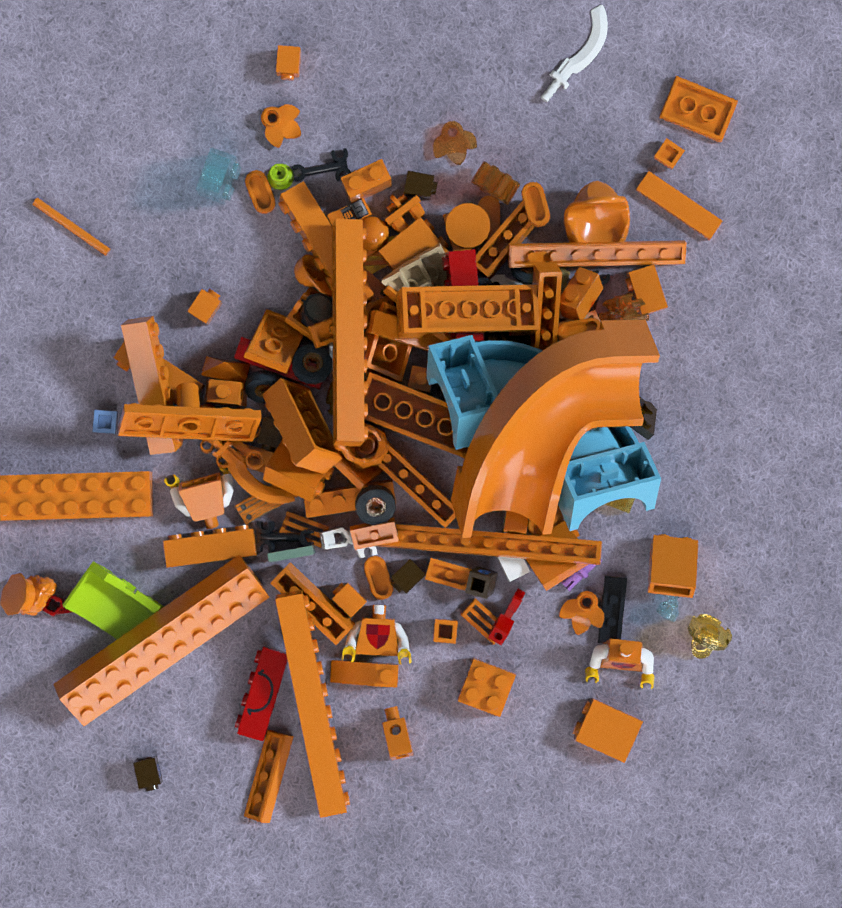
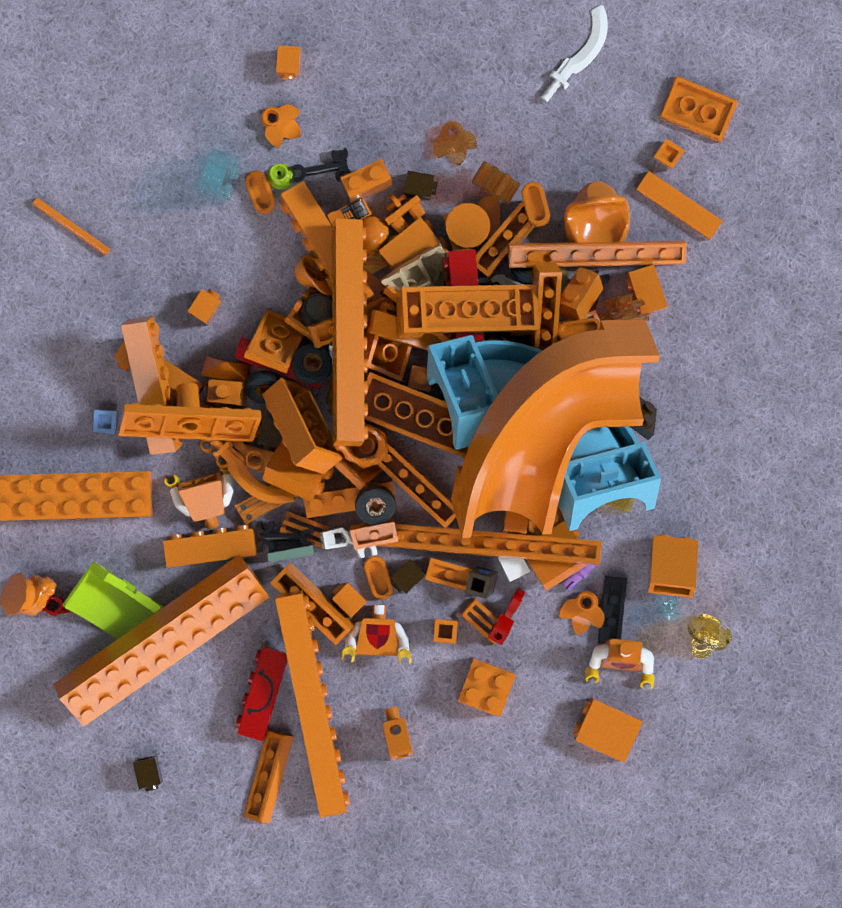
orange slope [330,660,399,688] -> none

